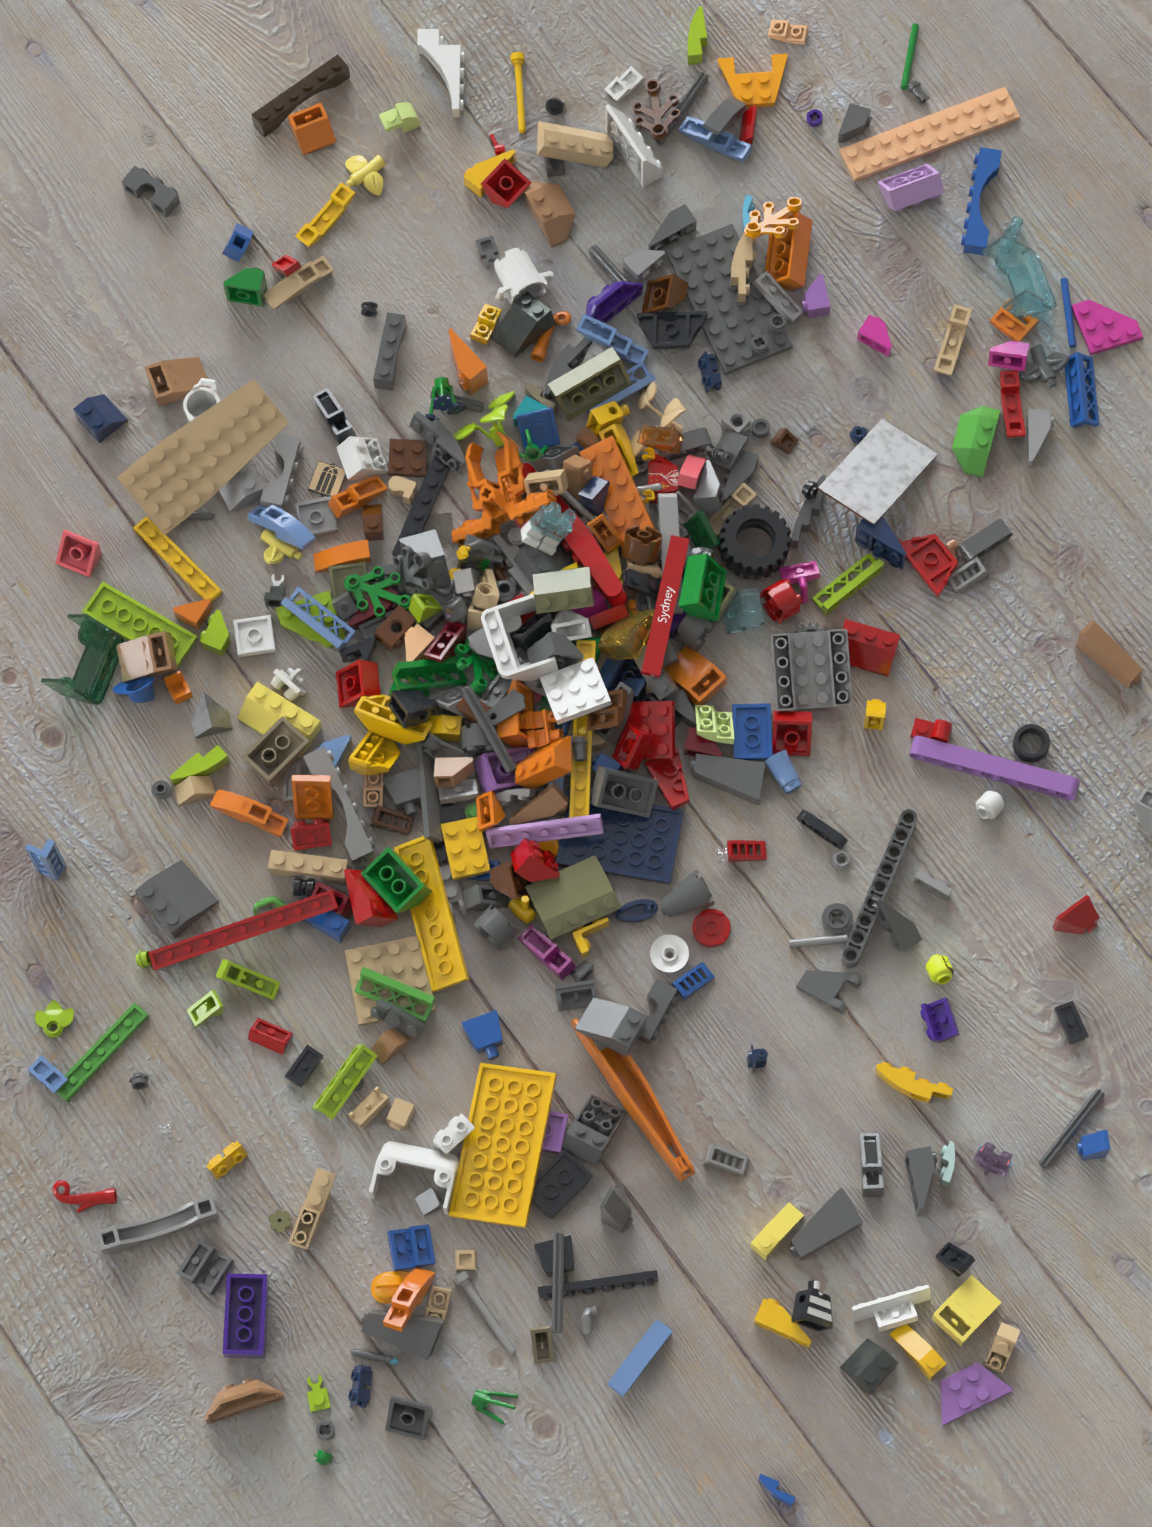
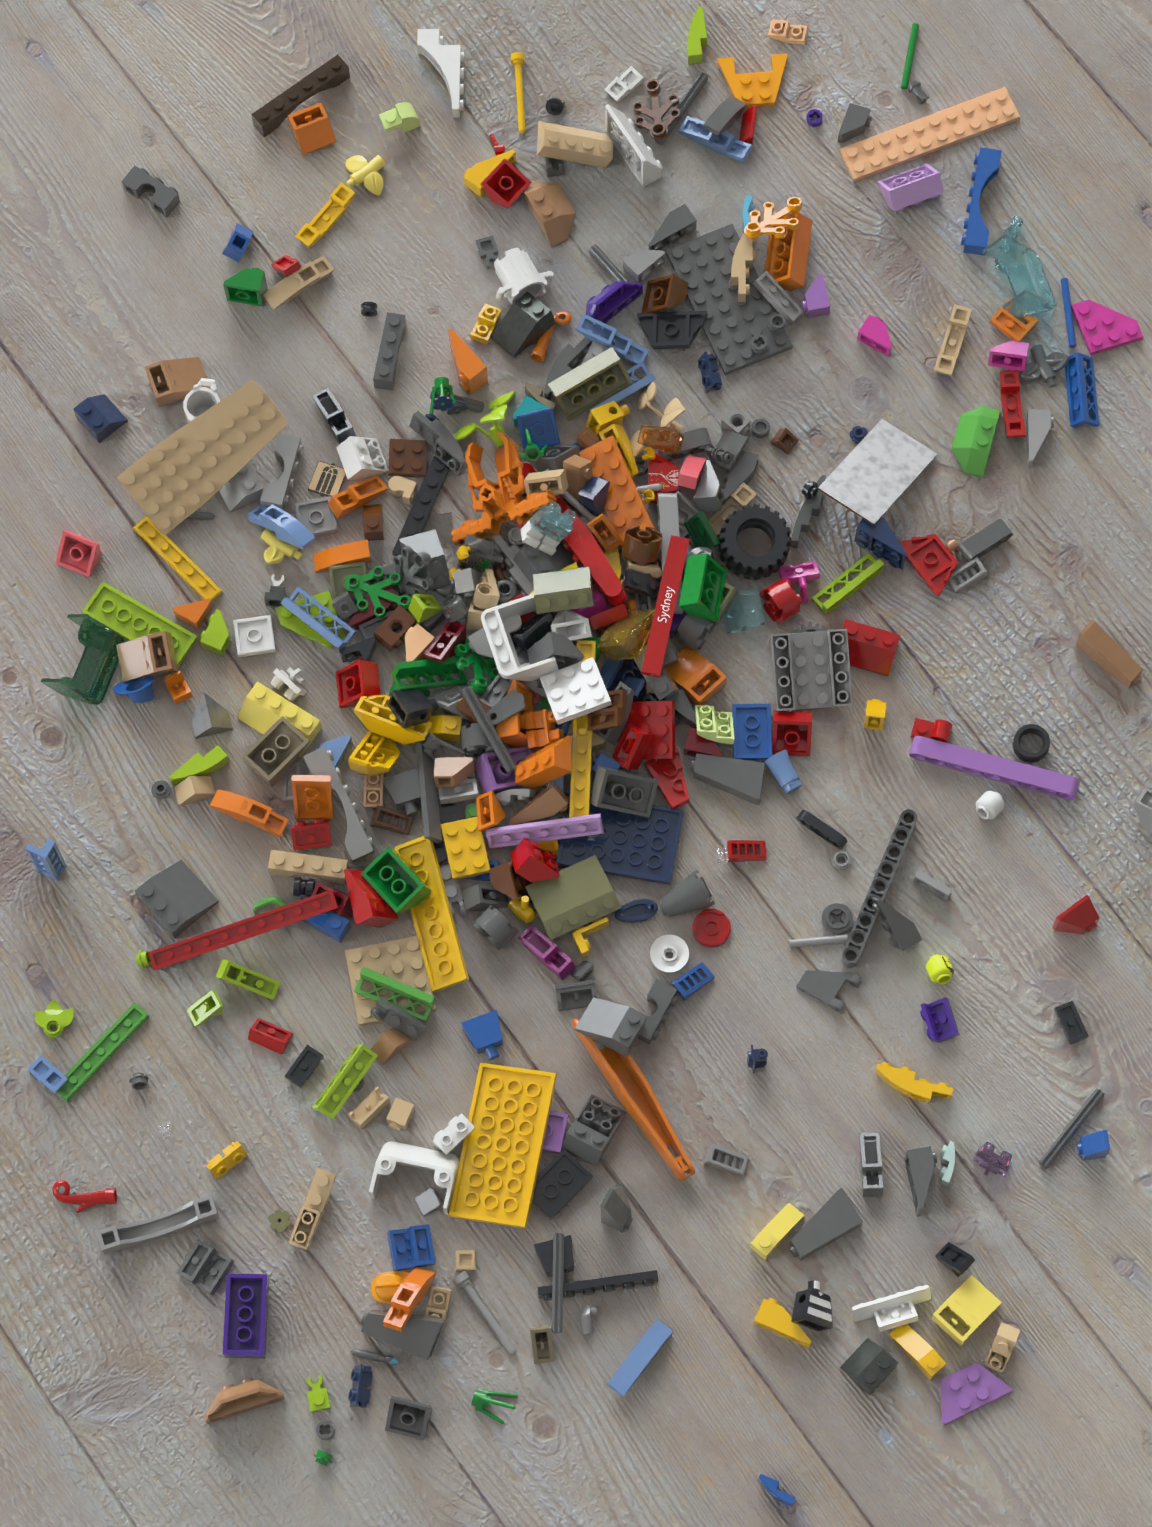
dark grey pin [572,737,588,762] -> none

